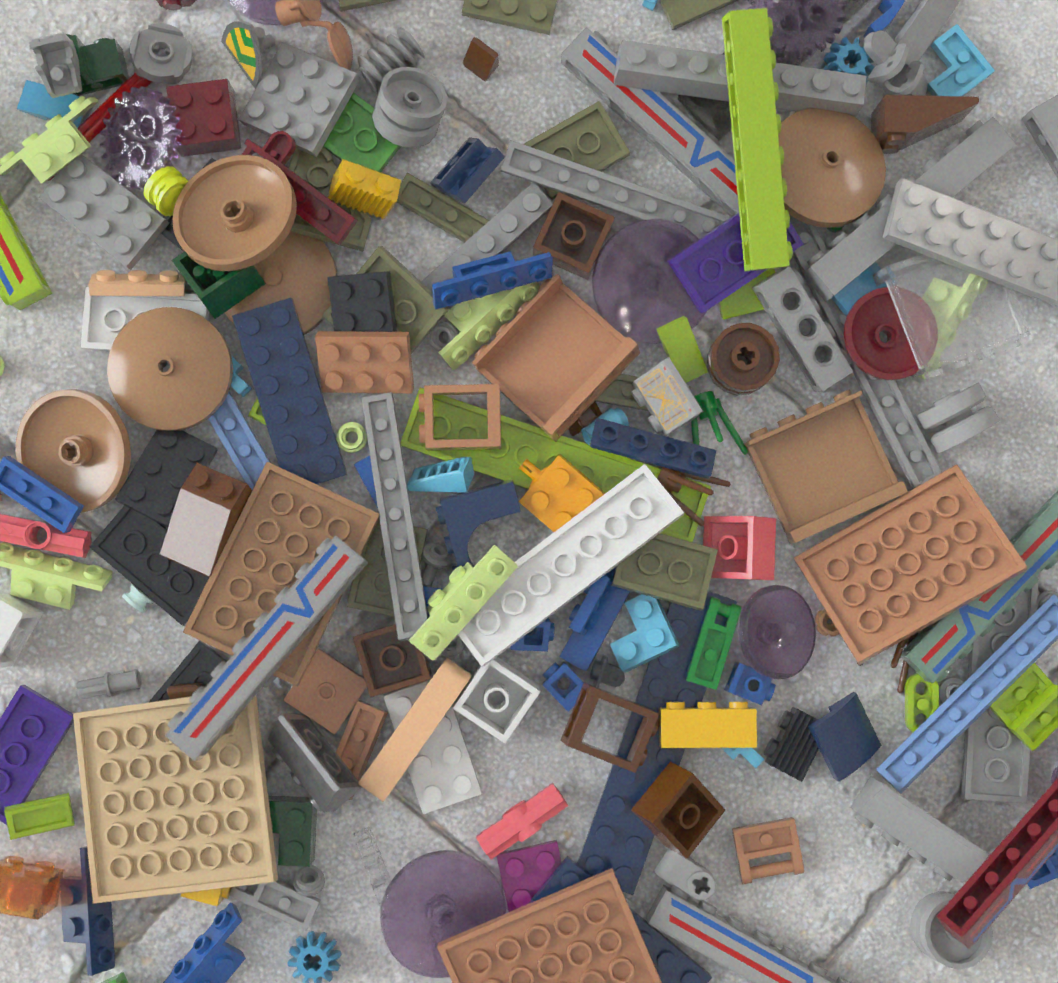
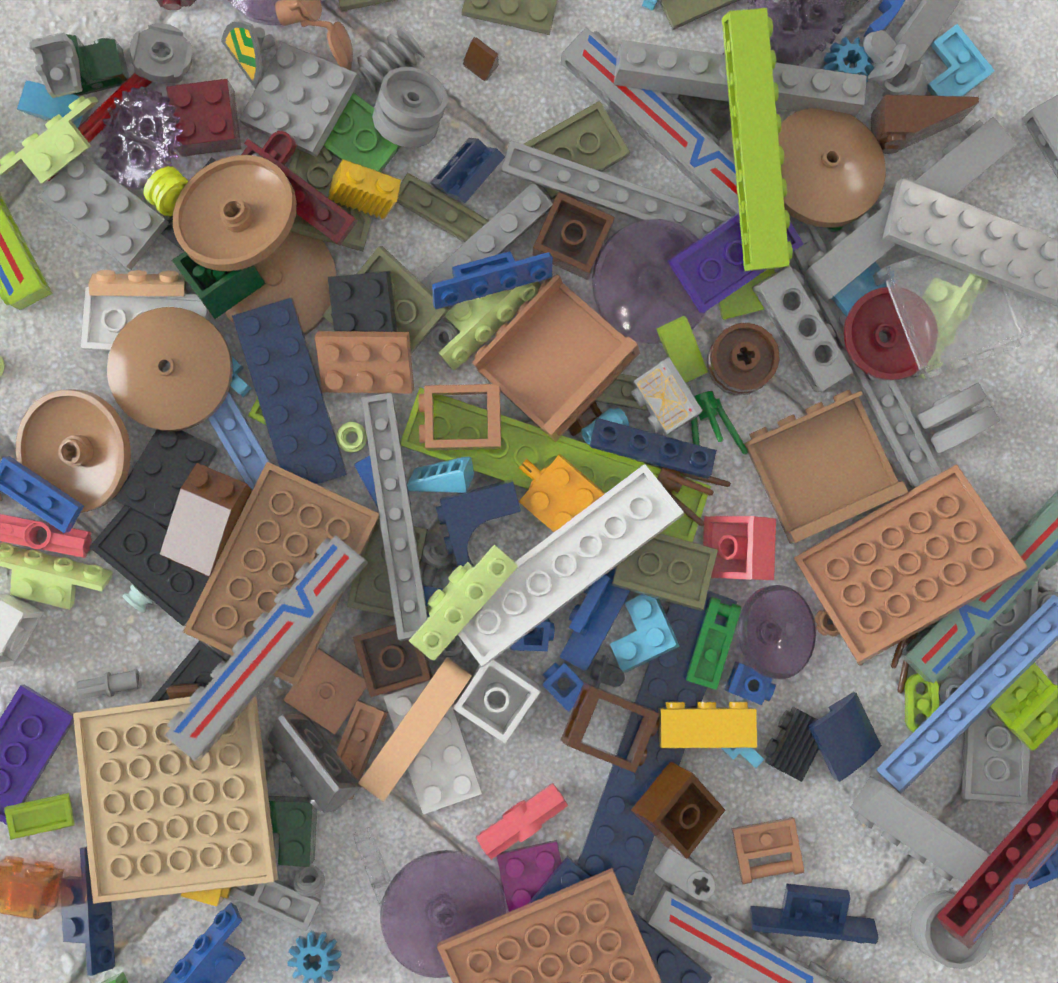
none -> dark blue bracket [750,883,879,944]

